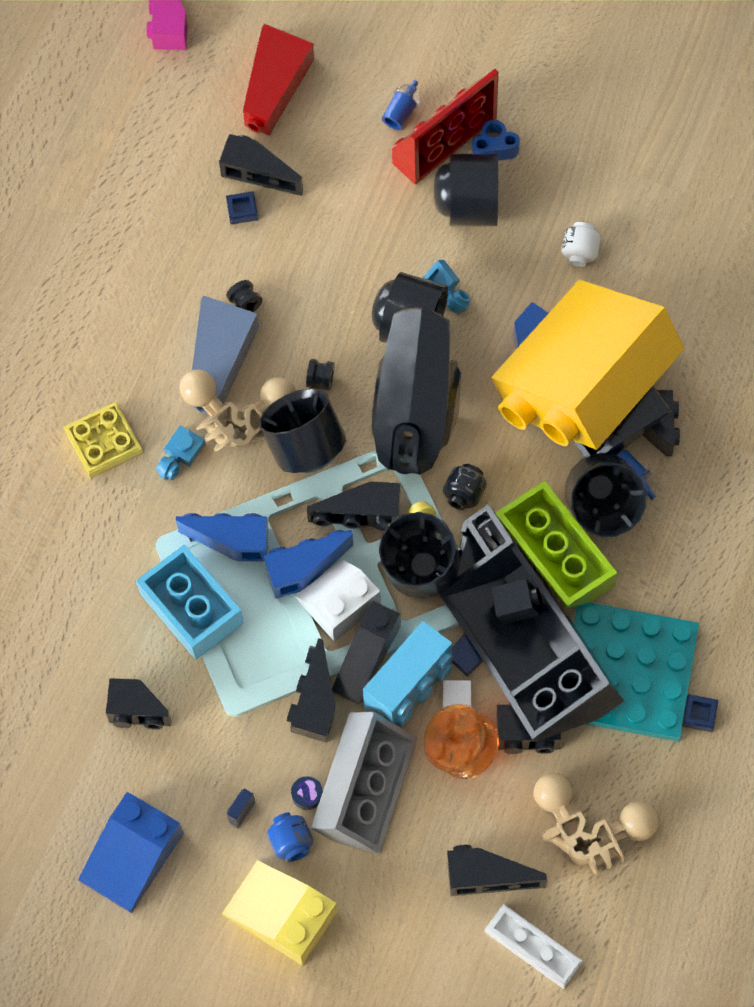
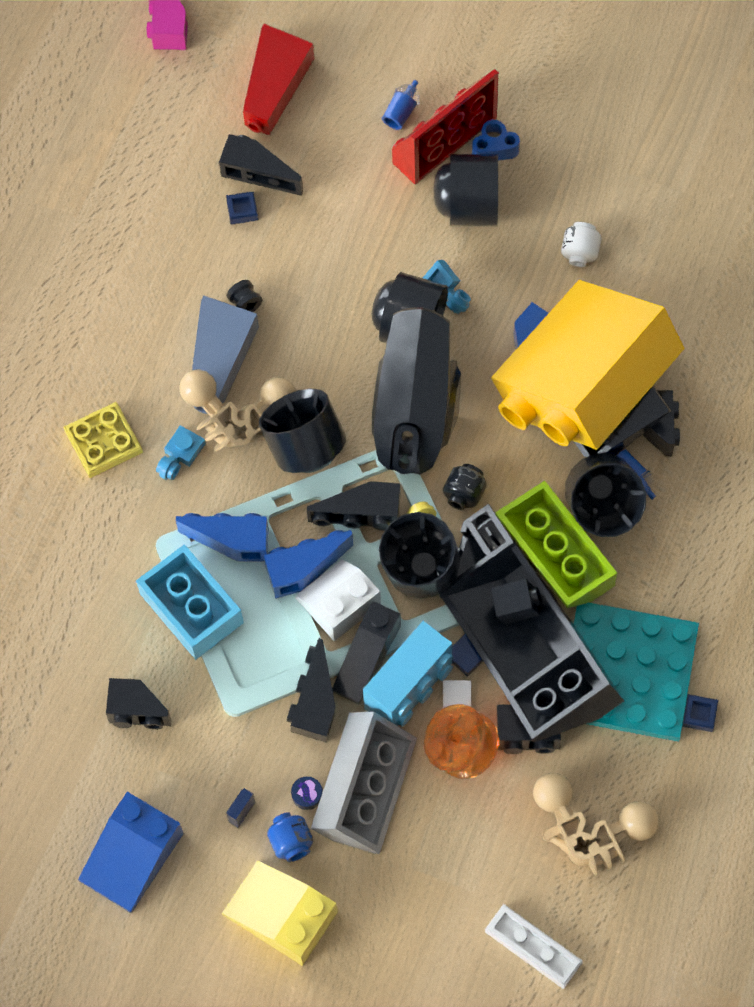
black wheel [306,359,335,391] -> none
black slope [447,845,547,896] -> none

